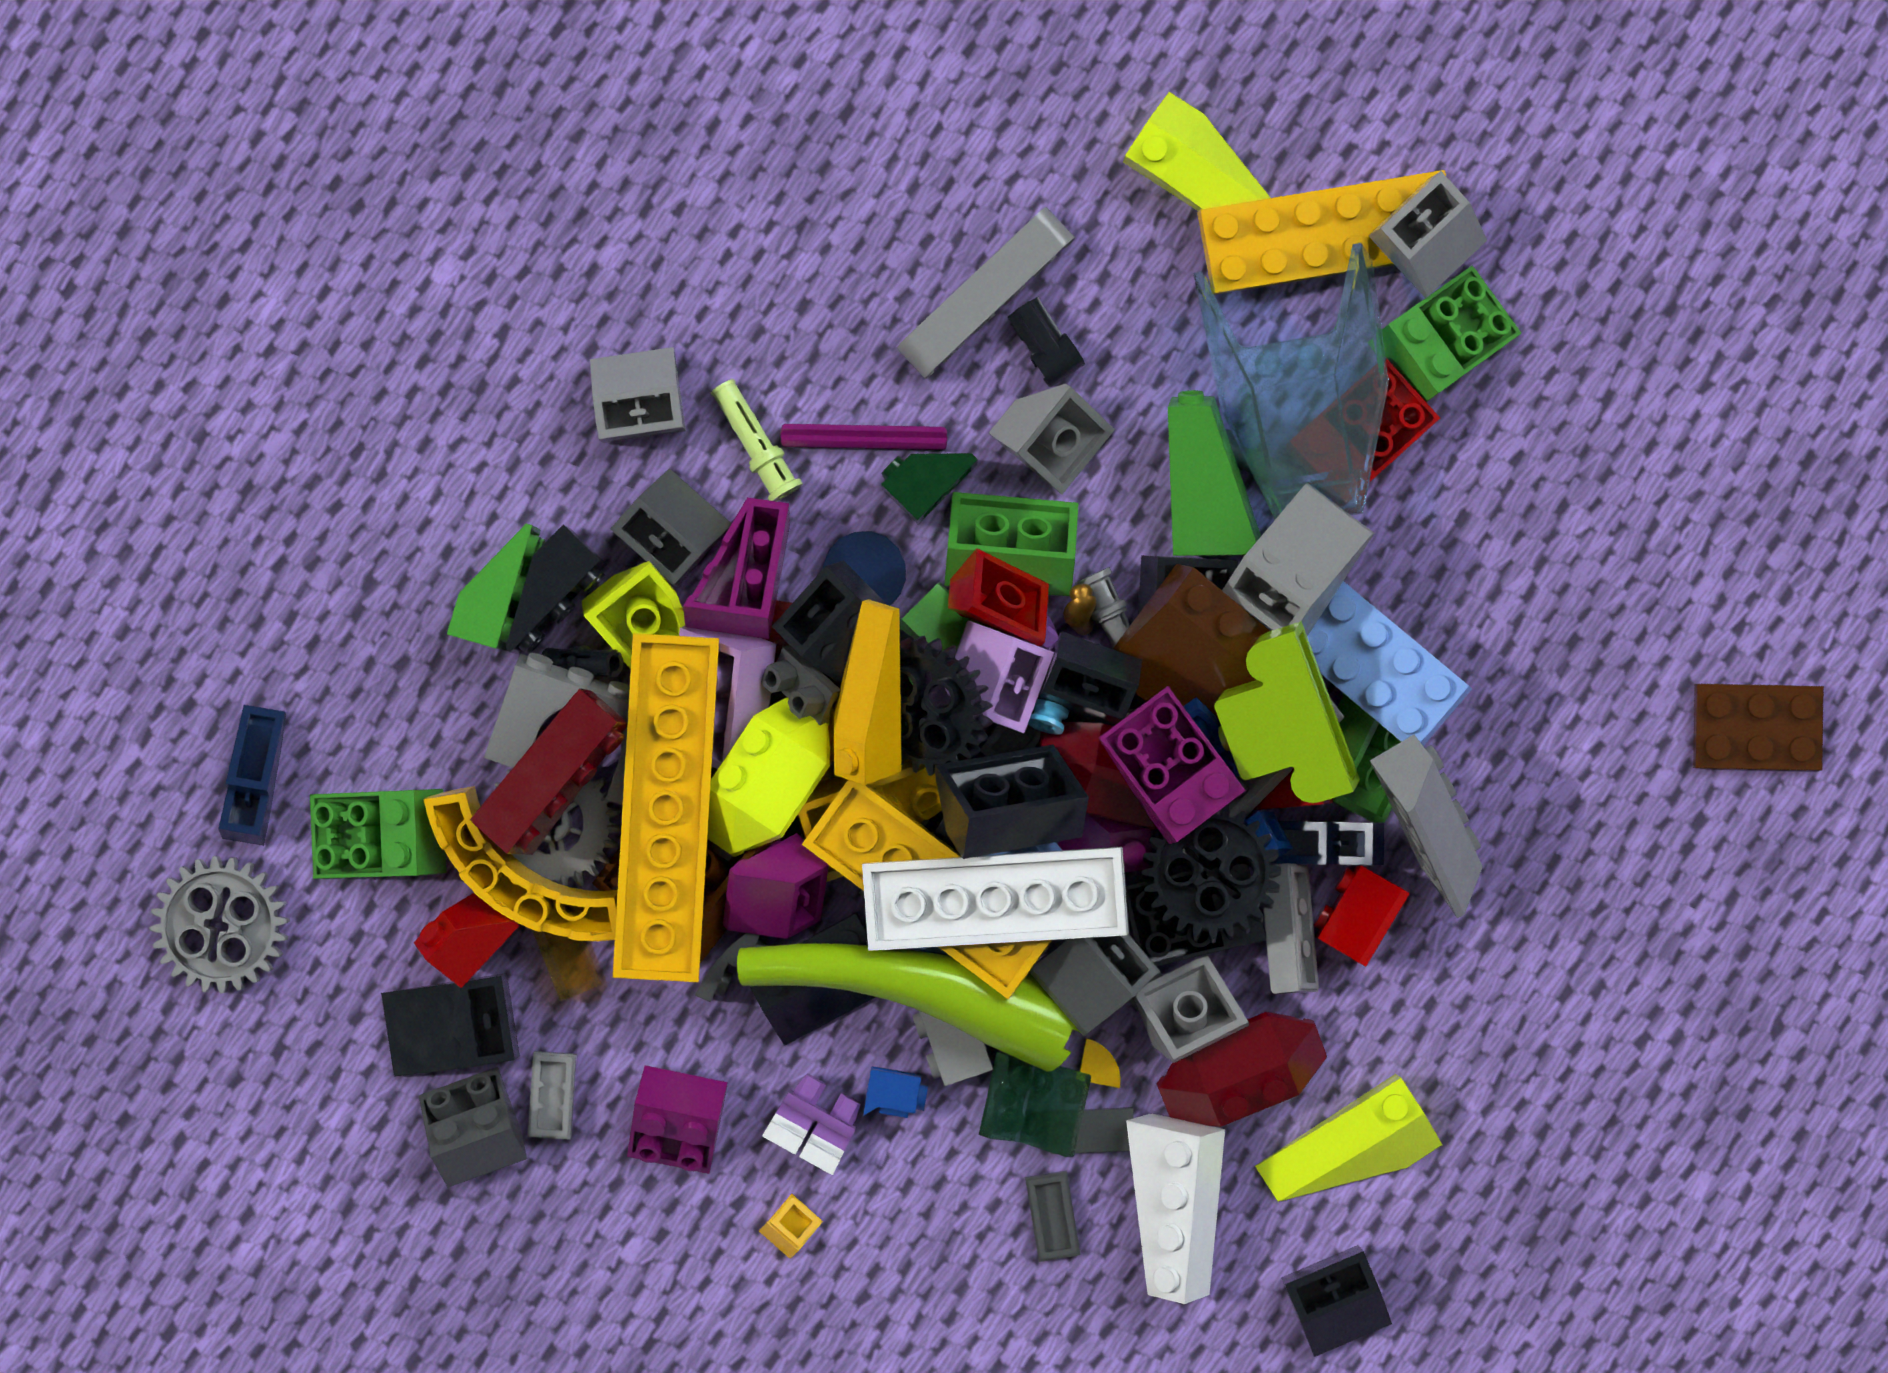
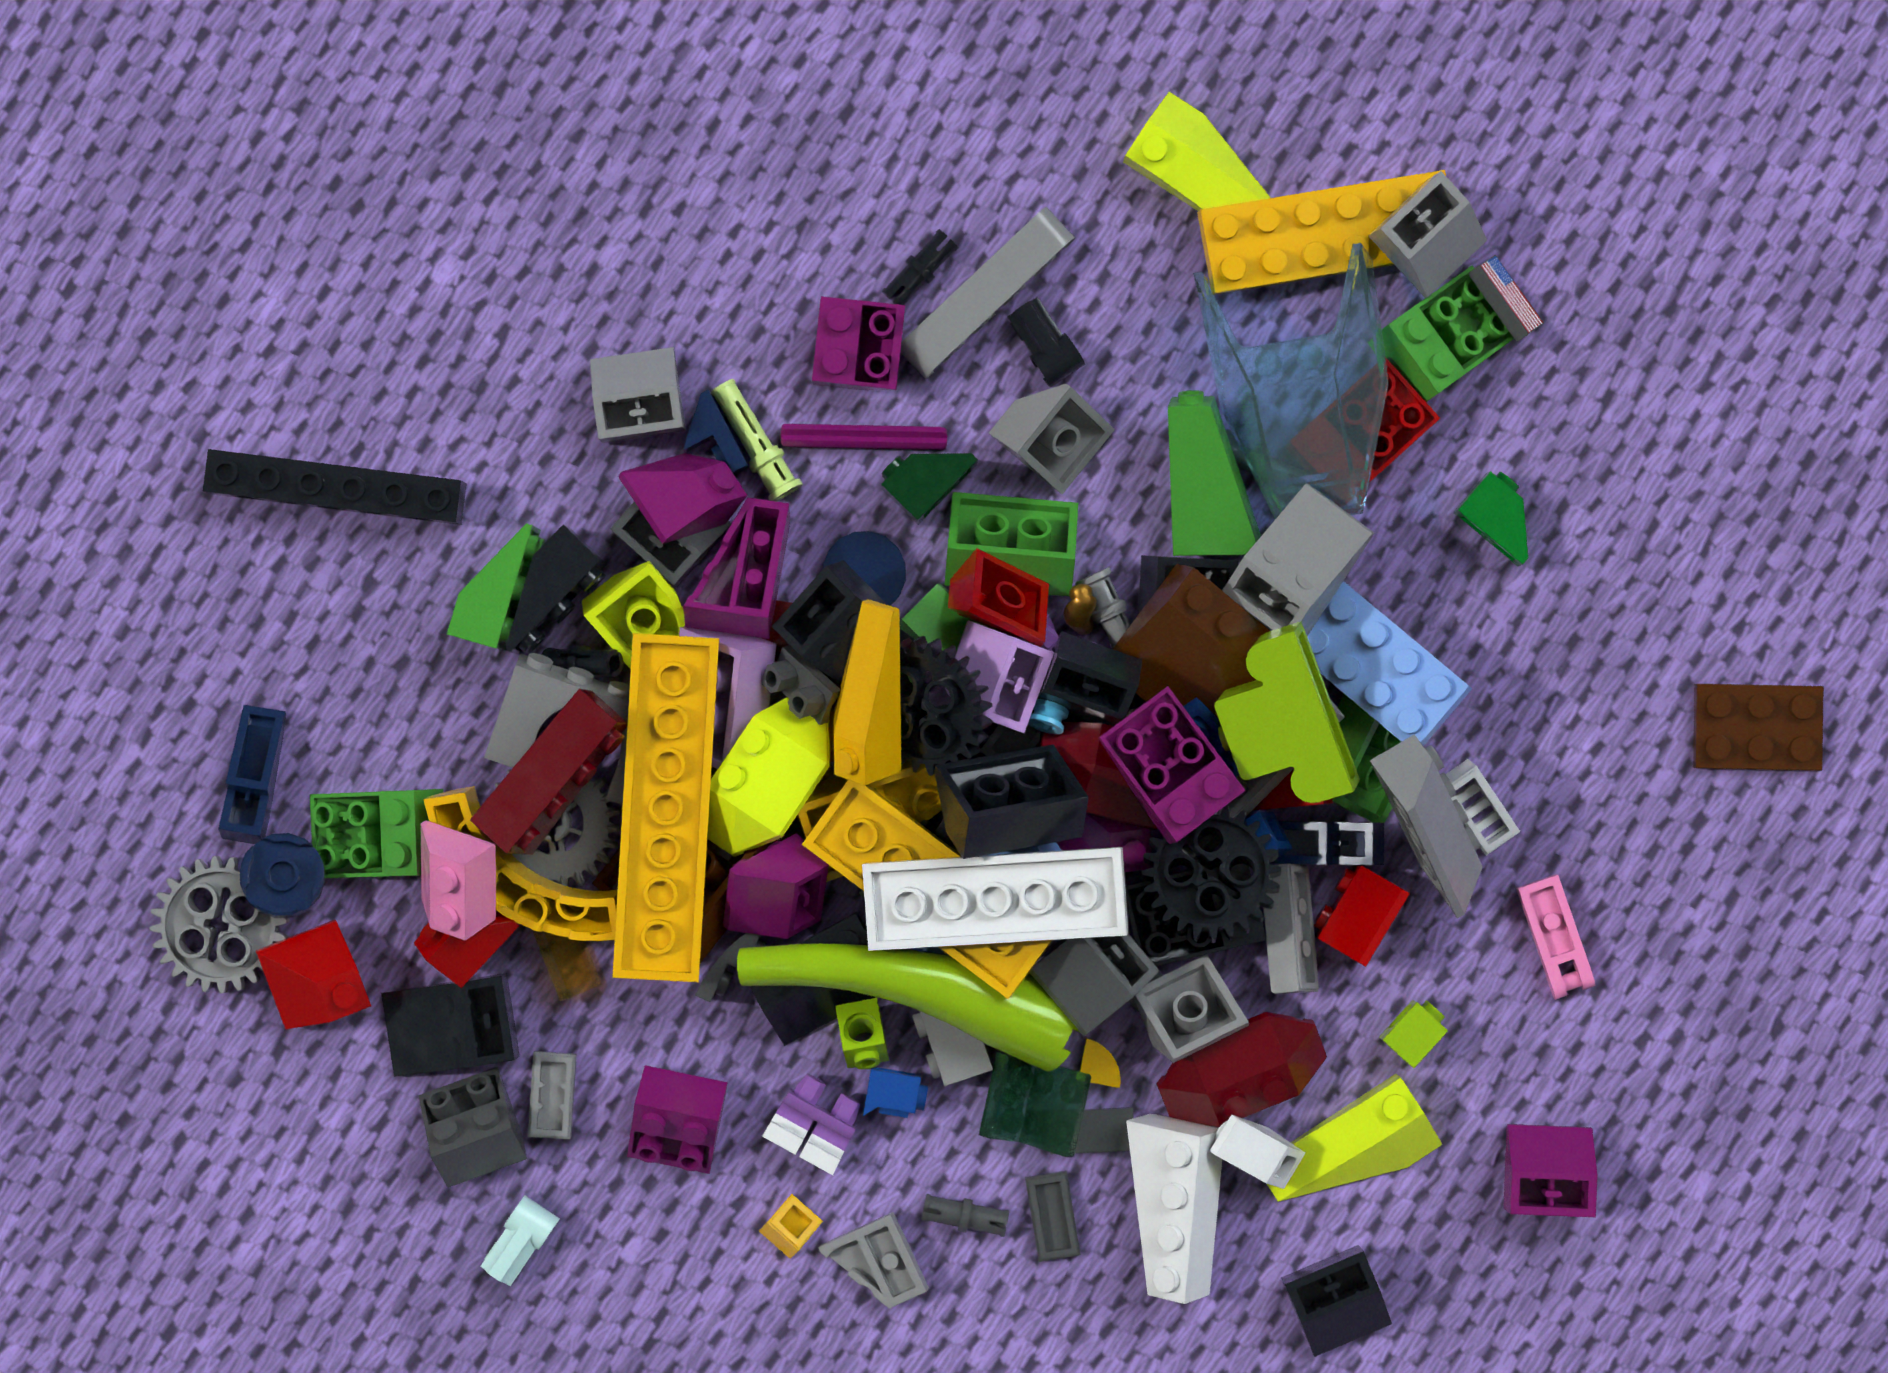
none -> black brick [203,449,467,525]
none -> dark blue tile [240,833,325,919]
none -> red slope [255,920,371,1029]
none -> bright pink slope [421,820,496,940]
none -> light aqua piece [481,1195,560,1286]
none -> magenta slope [618,453,747,544]
none -> dark blue slope [683,389,749,475]
none -> magenta slope [812,296,905,390]
none -> light grey wing [818,1212,929,1308]
none -> lime brick [835,998,889,1069]
none -> black pin [882,229,958,305]
none -> dark grey pin [921,1194,1009,1237]
none -> white slope [1210,1114,1305,1189]
none -> lime brick [1379,1000,1448,1068]
none -> white slope [1446,759,1520,856]
none -> green slope [1453,471,1528,567]
none -> tile [1469,255,1544,342]
none -> magenta slope [1503,1124,1597,1218]
none -> bright pink plate [1516,874,1596,1000]

